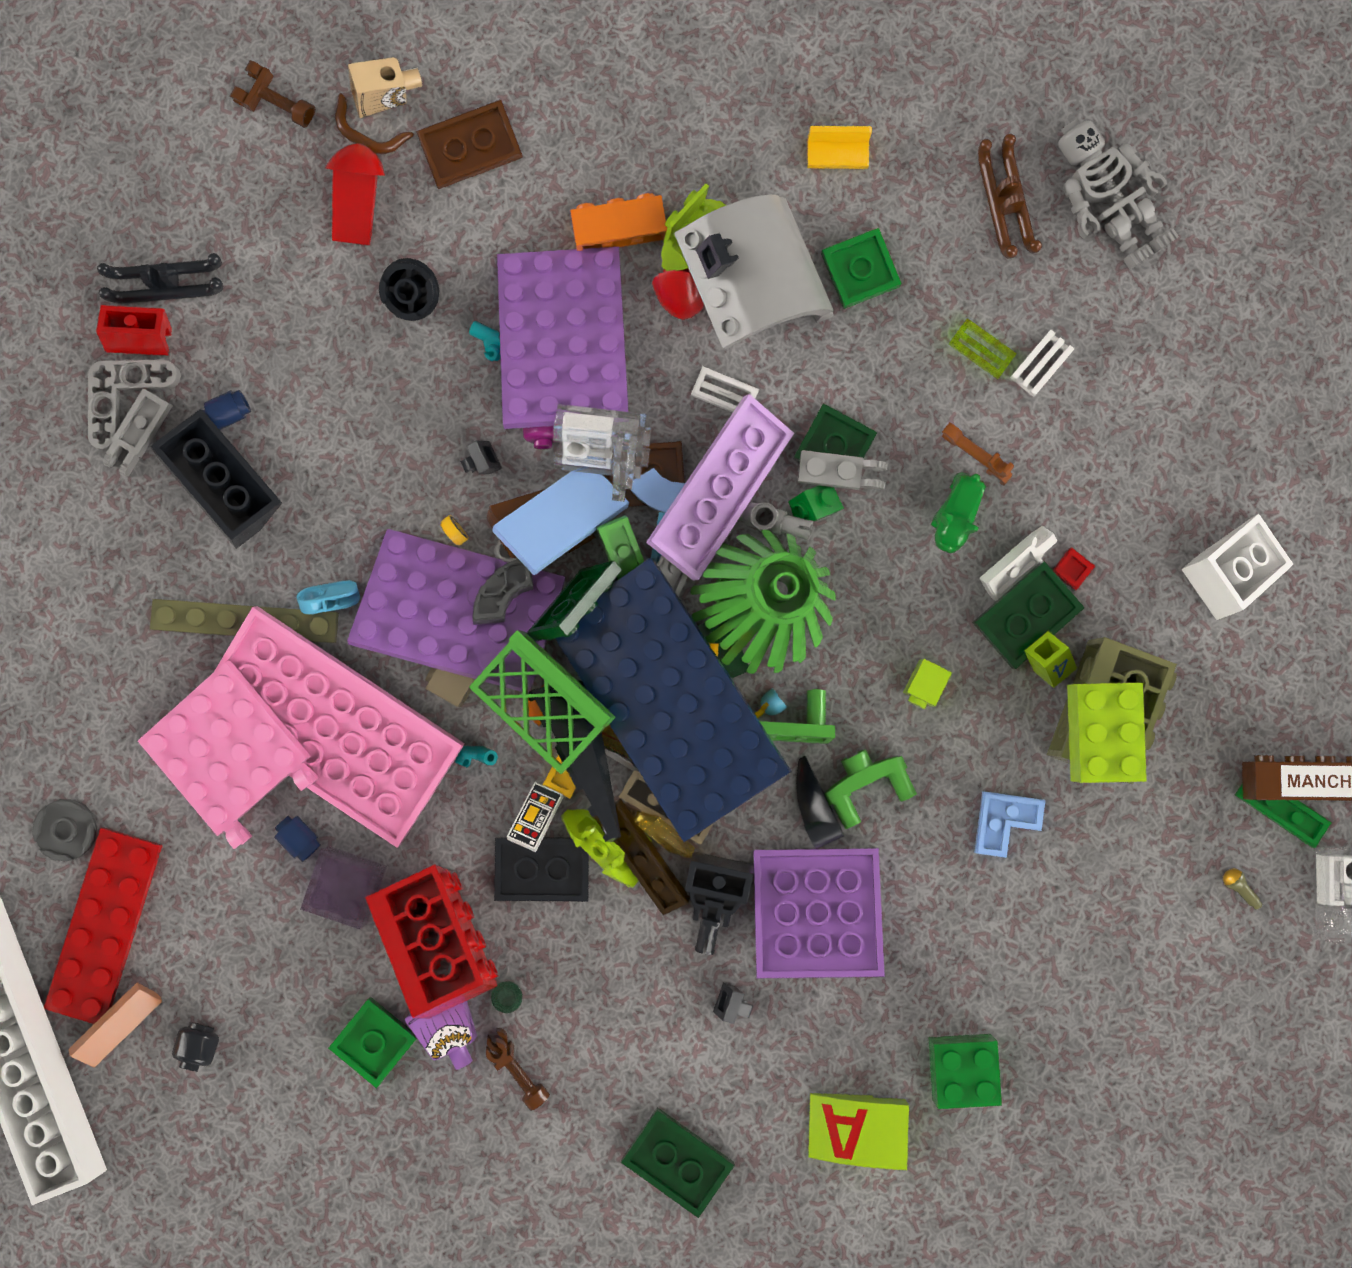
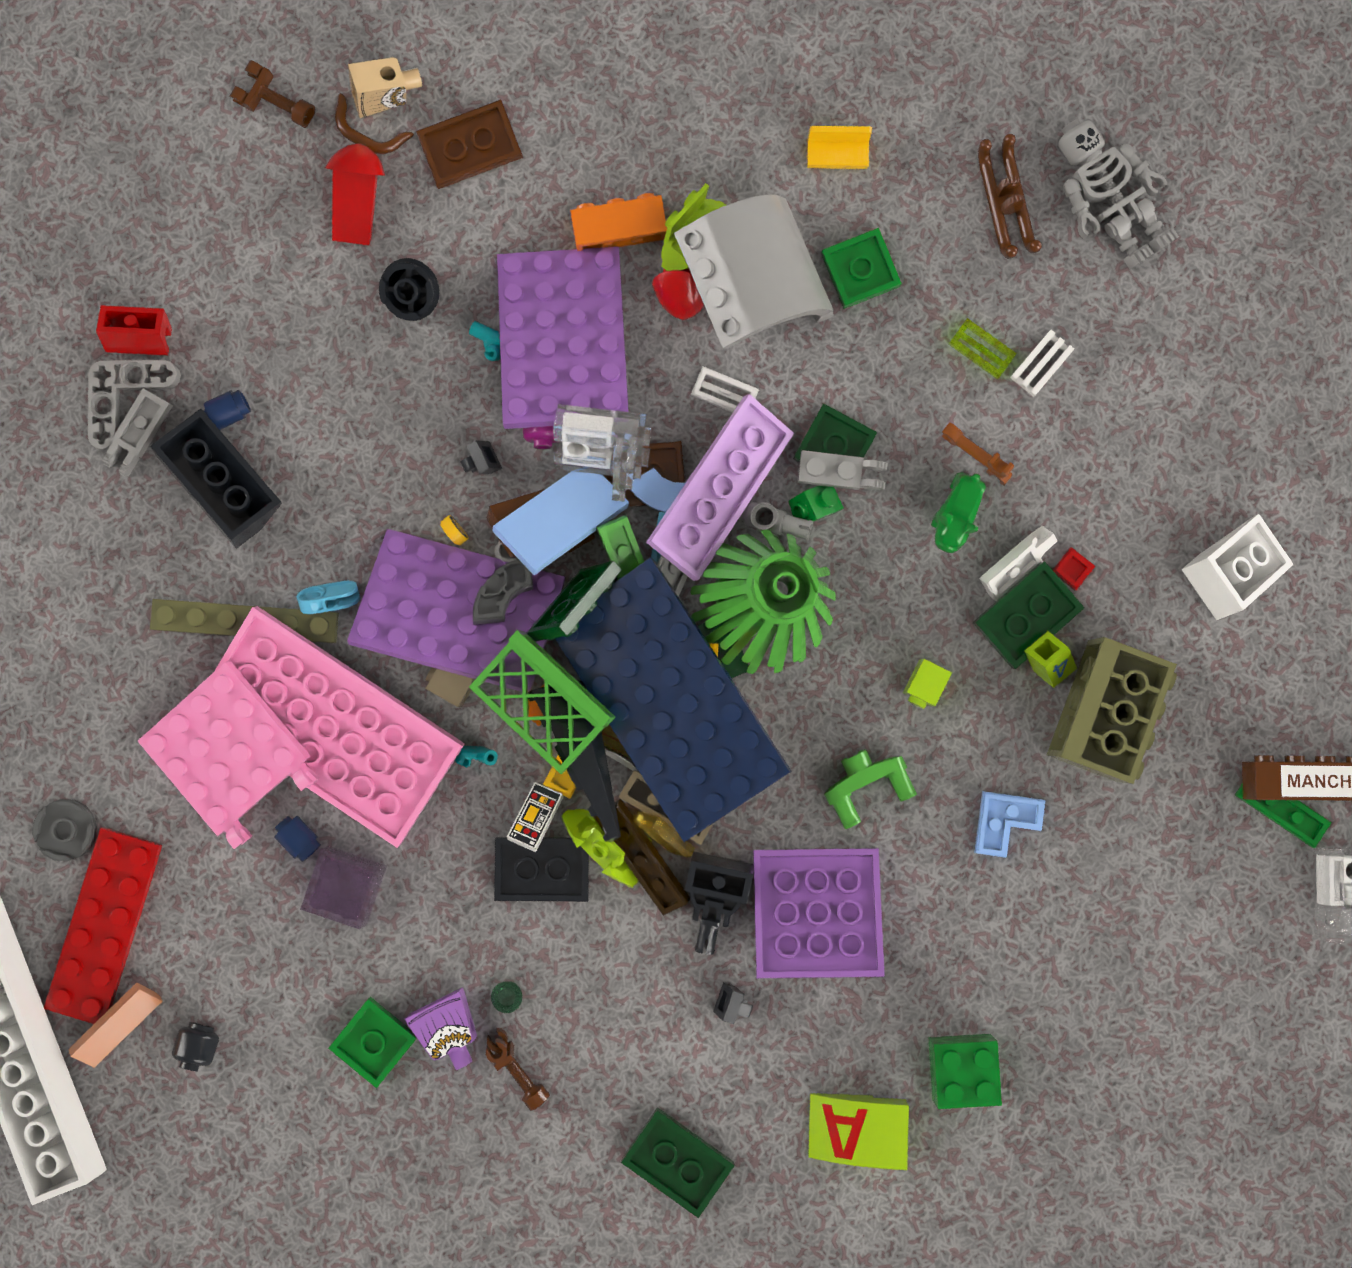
black piece [97,253,224,303] -> none
red brick [365,864,498,1019] -> none
black tile [696,233,739,279] -> none
medium azure hinge [754,688,787,719] -> none
bright green piece [759,689,835,744] -> none
black piece [796,756,844,849] -> none
lime brick [1067,683,1147,783] -> none
olive piece [1223,868,1263,910] -> none

